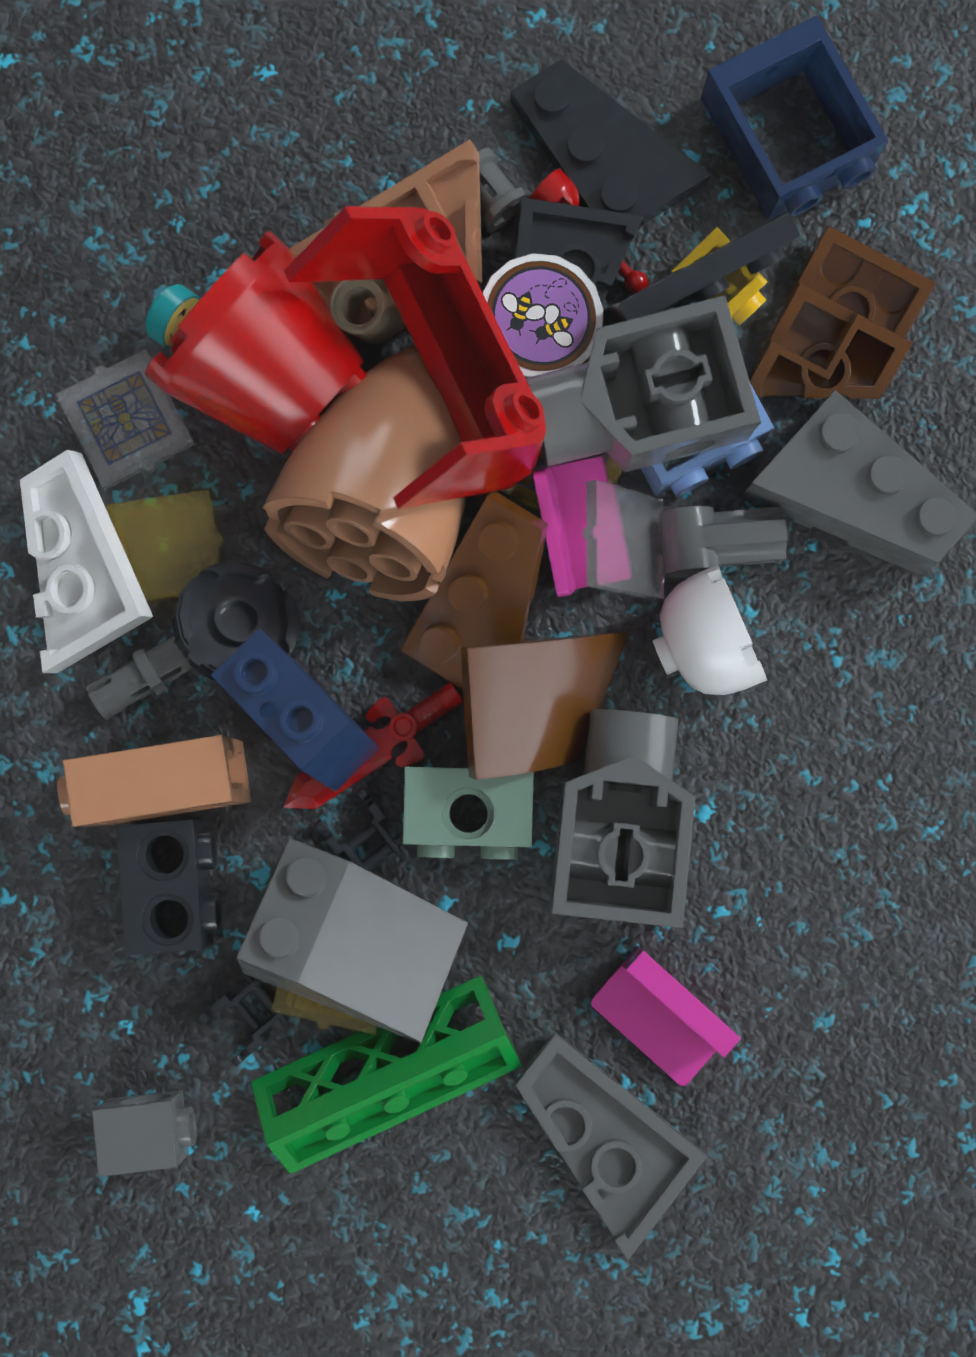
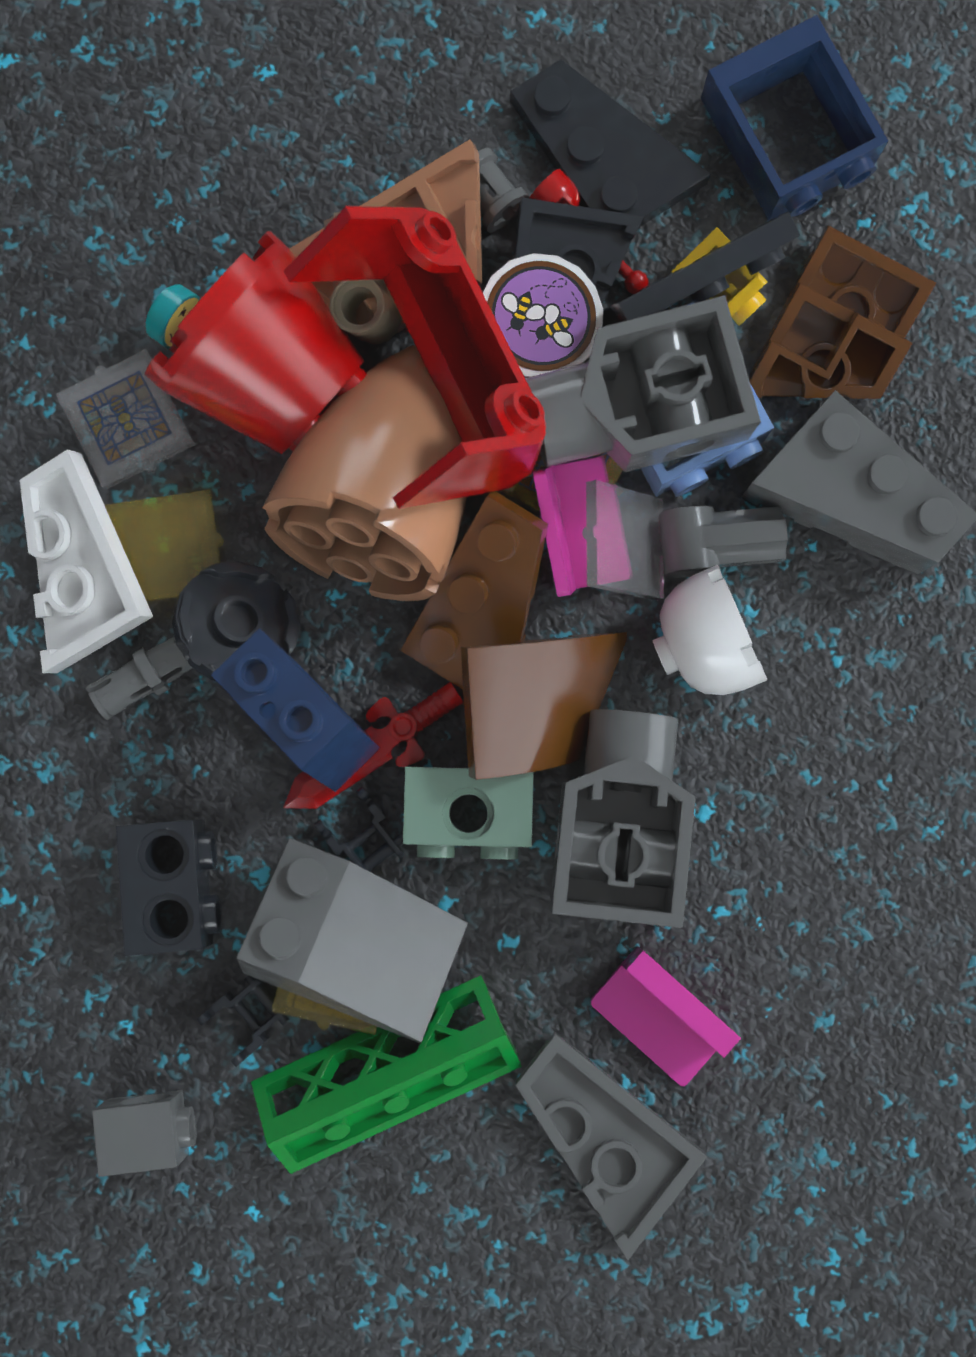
nougat window [57,735,252,827] -> none

